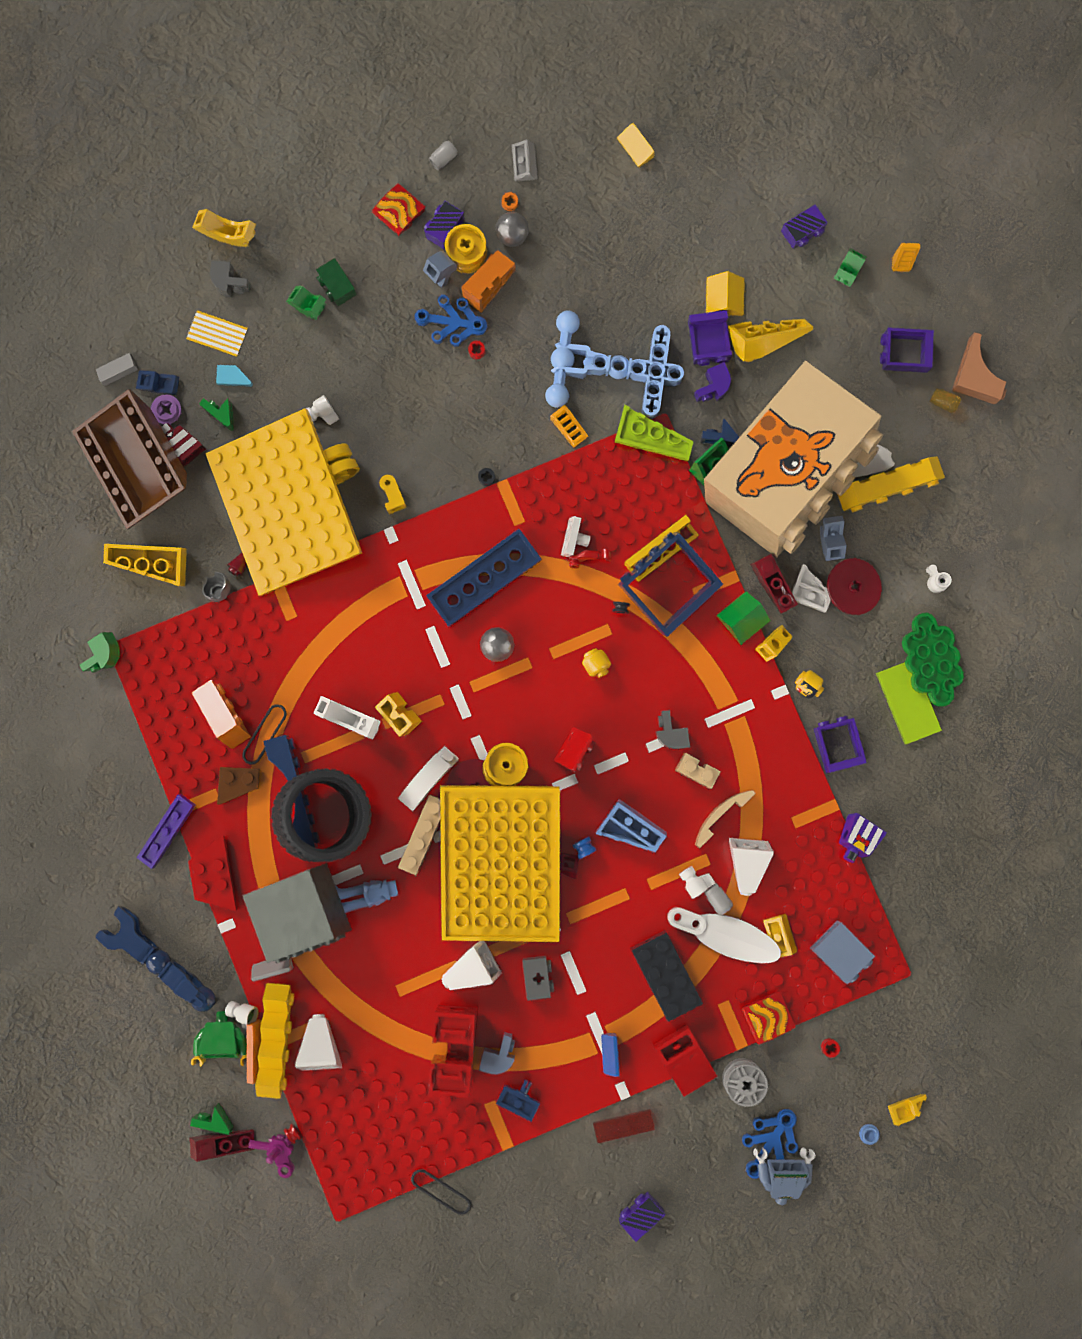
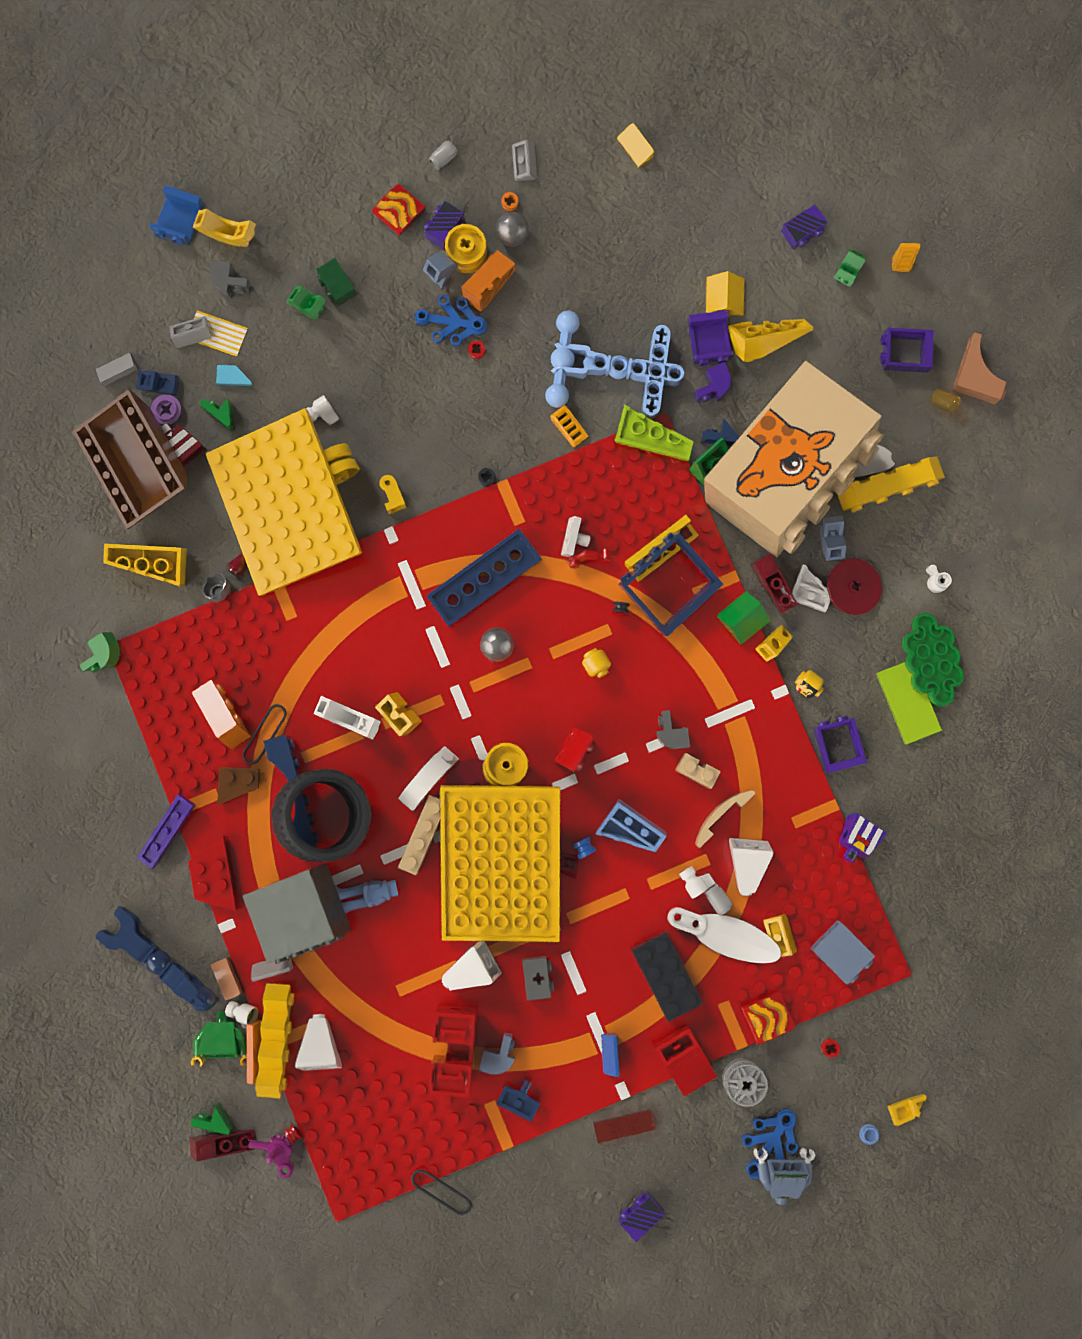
none -> blue panel [149,185,205,245]
none -> light grey slope [170,316,211,348]
none -> nougat slope [211,956,243,1001]

